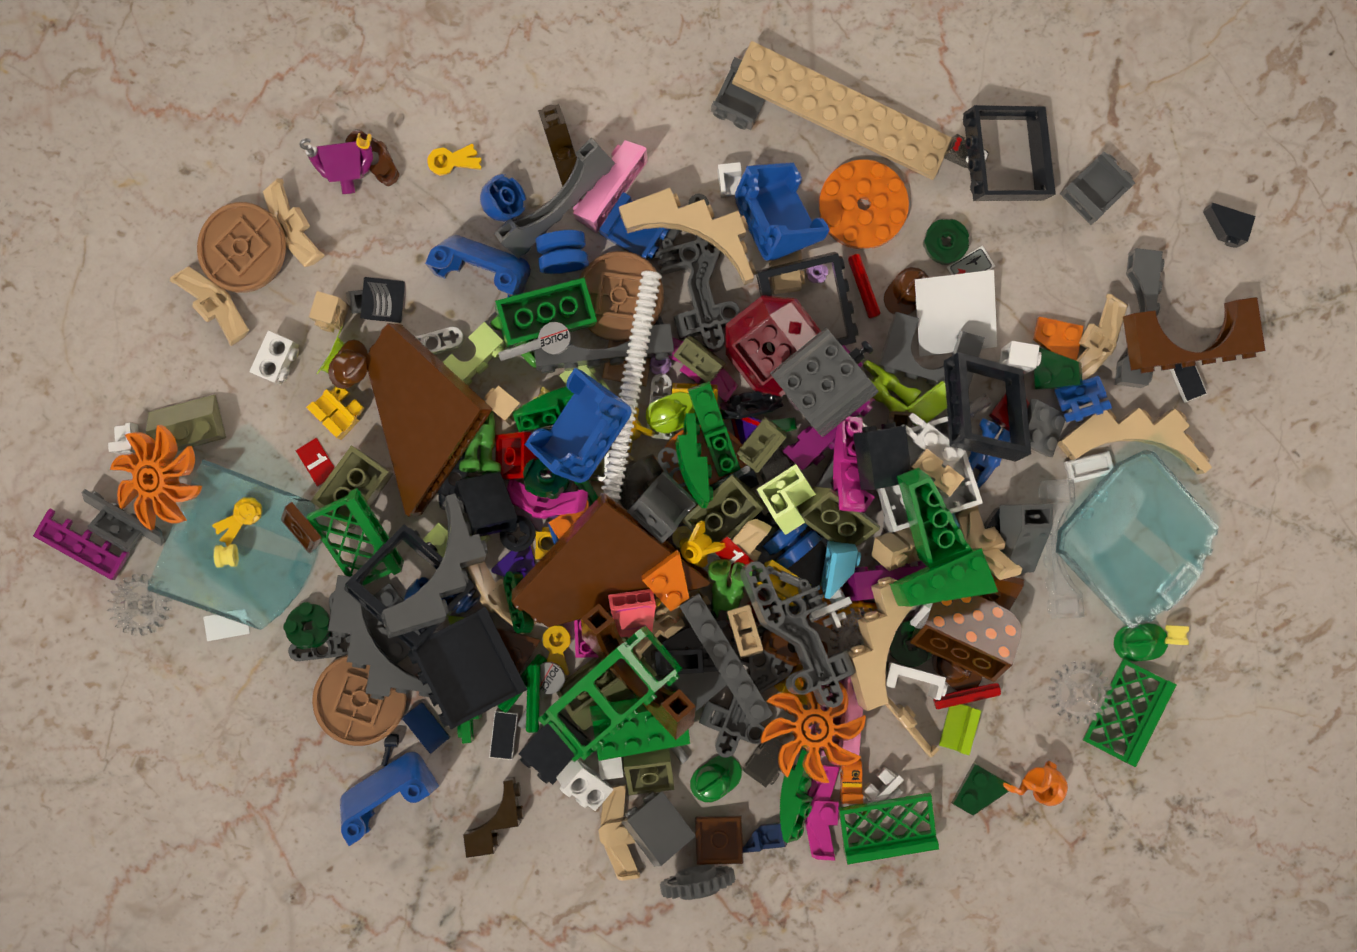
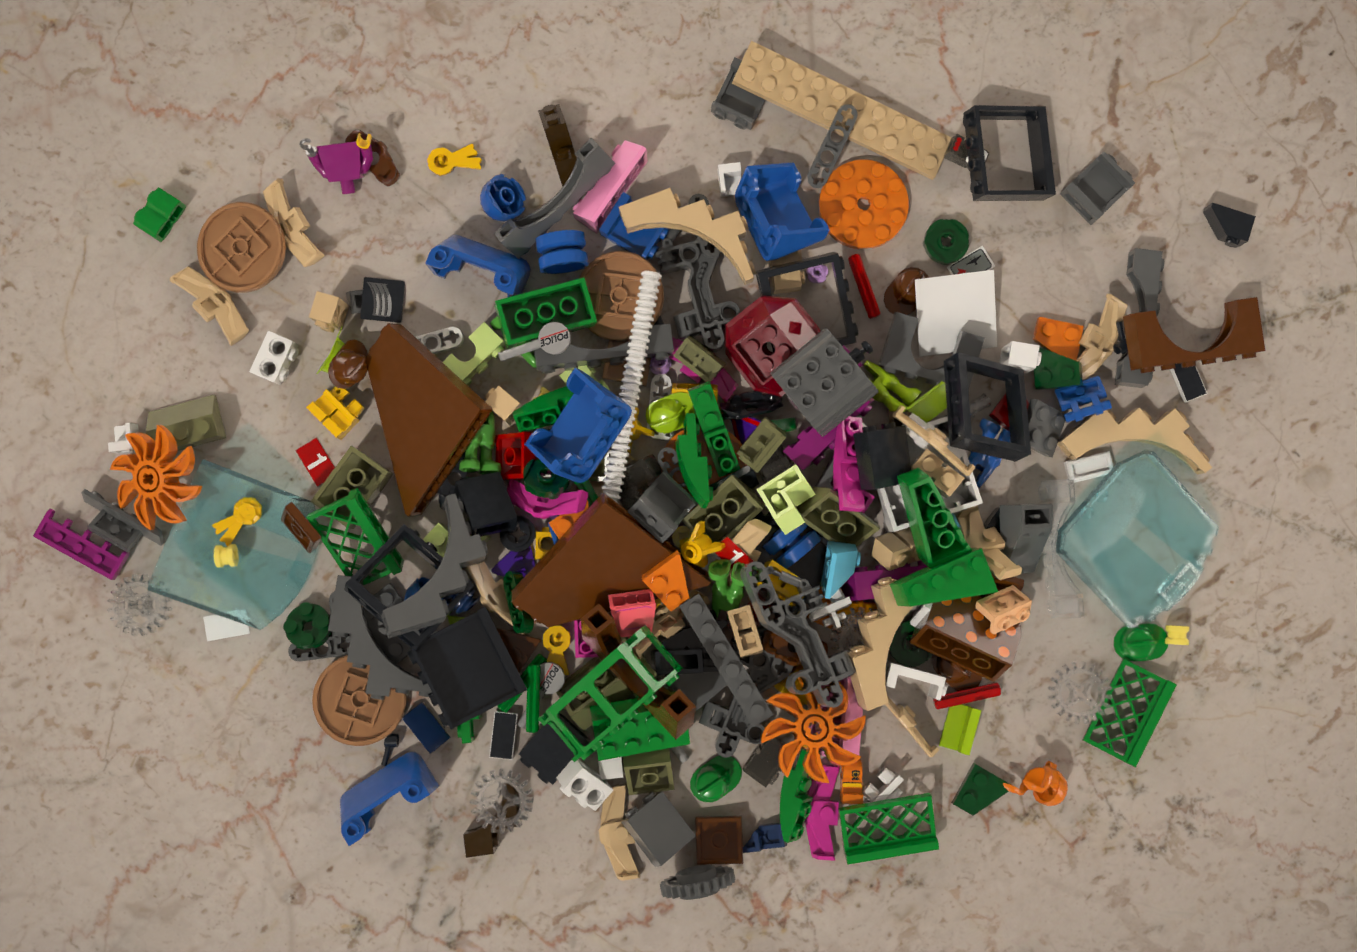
none -> green brick [133,187,186,242]
none -> clear gear [470,768,534,834]
none -> dark grey beam [807,104,858,188]
none -> tan plate [893,405,975,476]
none -> light nougat bracket [976,585,1032,634]
none -> black hand [1113,321,1128,354]

